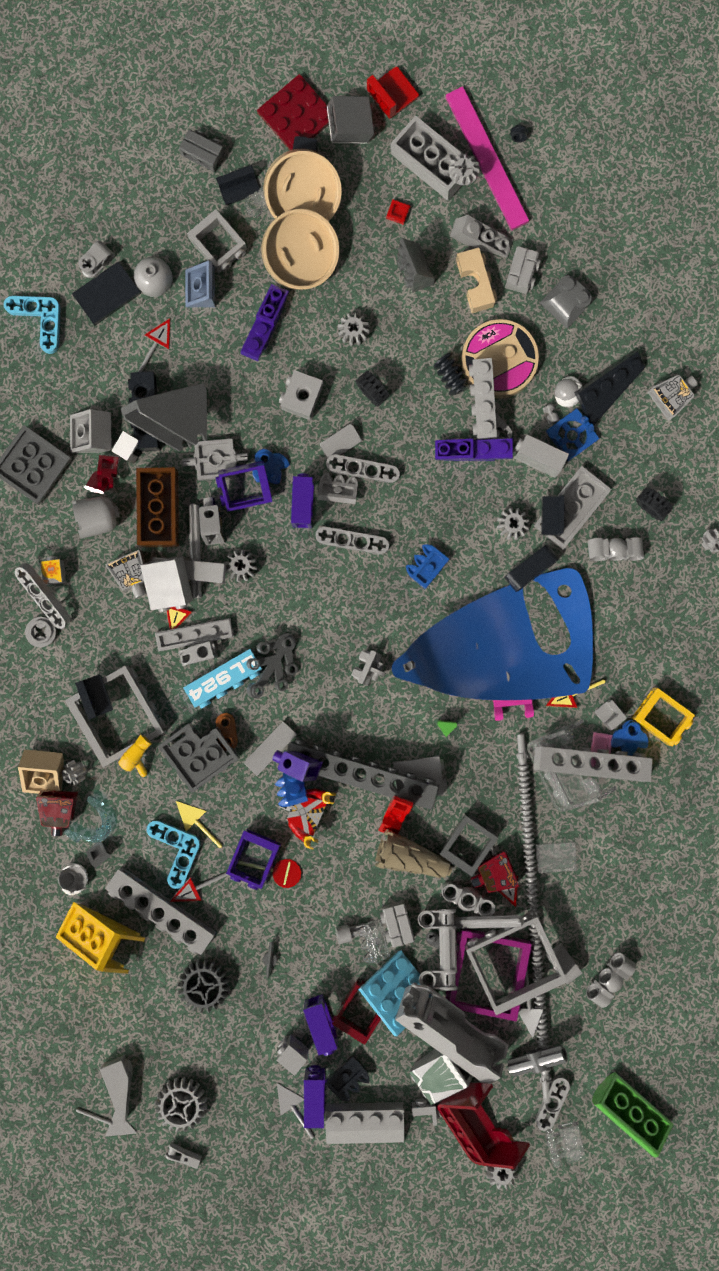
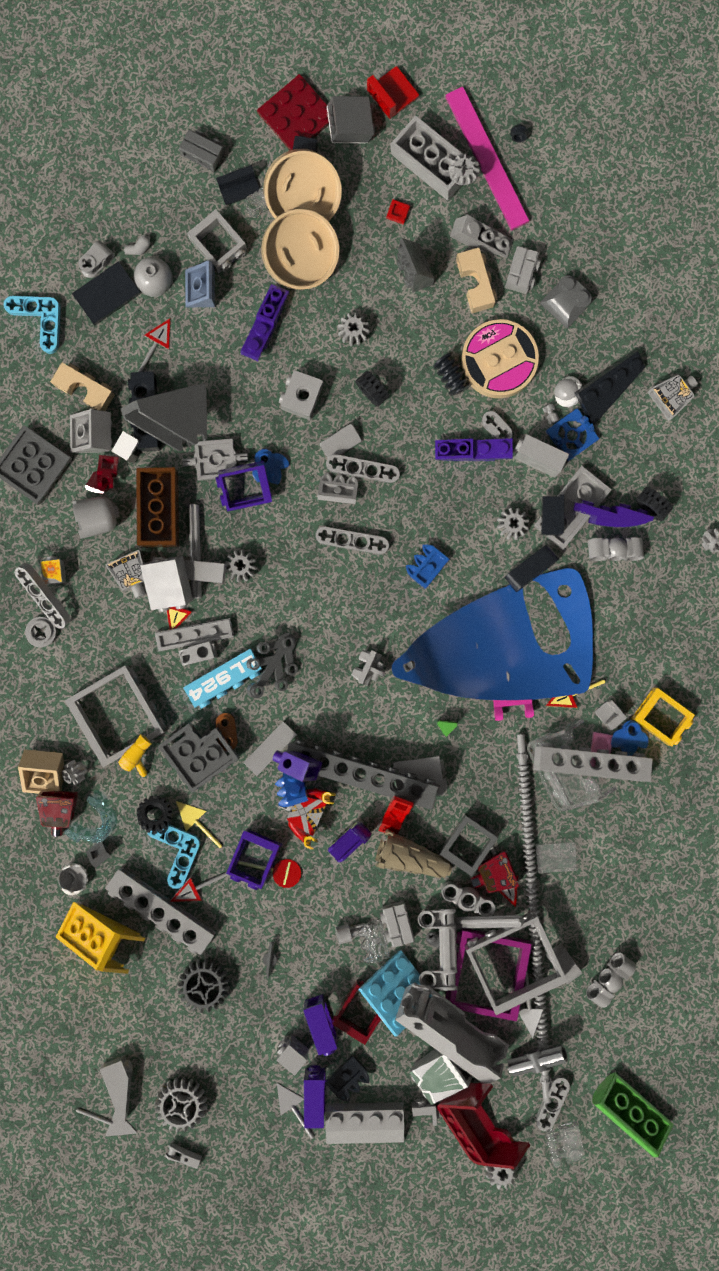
black panel [75,674,113,720] -> none
light grey torso [199,497,225,545] -> none
dark purple window [291,474,314,528] -> none
light grey brick [469,358,497,439] -> none
none -> tan arch [50,363,115,411]
none -> light grey arm [124,235,150,255]
none -> black tyre [137,796,173,834]
none -> dark purple animal [328,821,372,863]
none -> dark purple slope [573,500,654,527]

